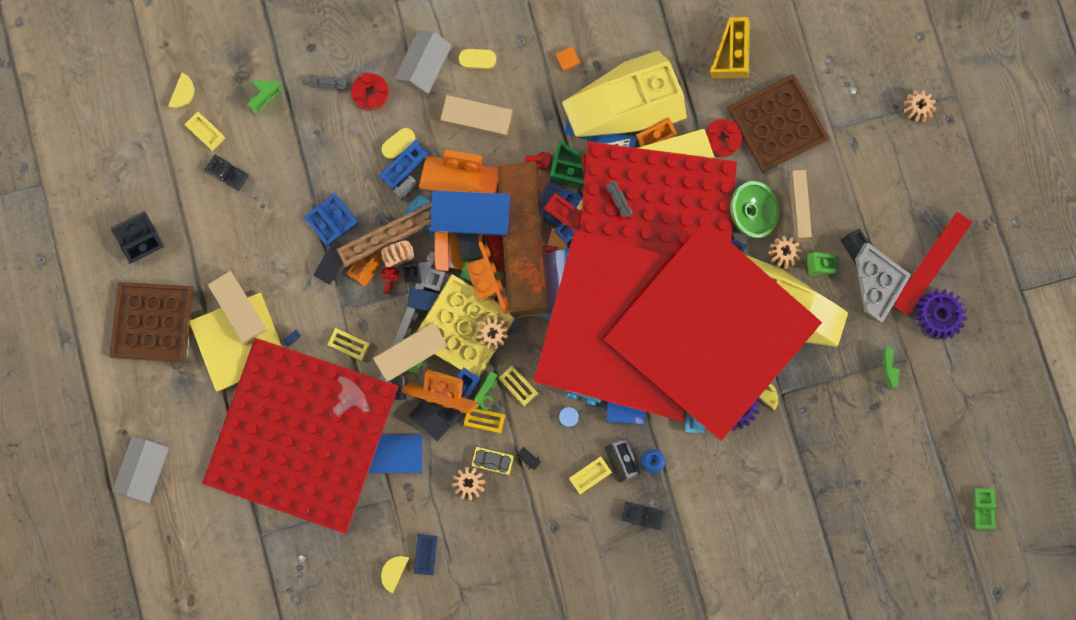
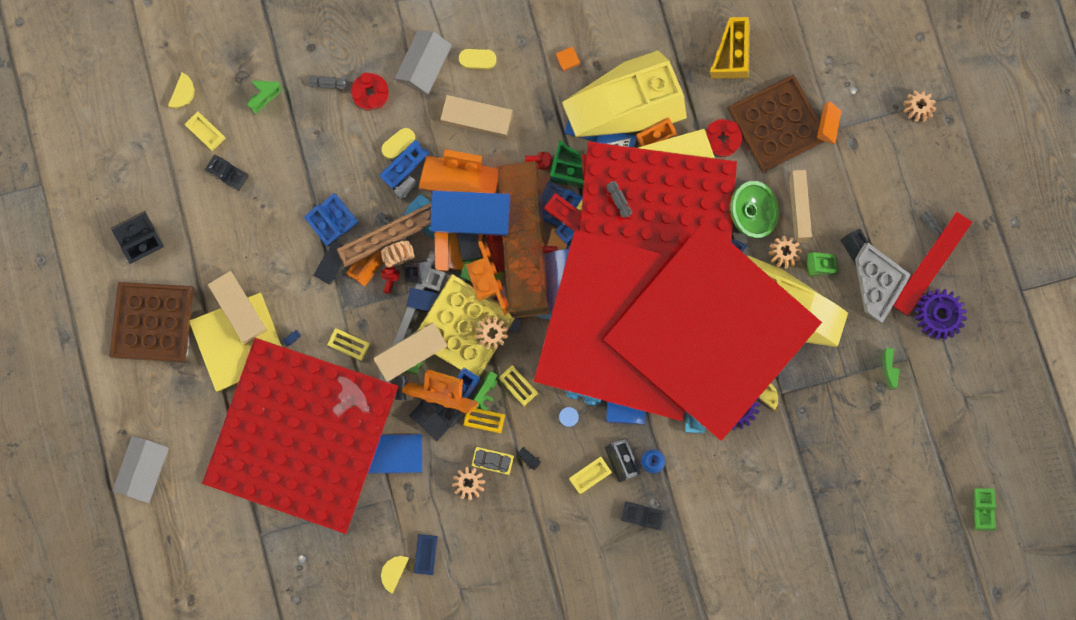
none -> orange slope [817,101,841,144]

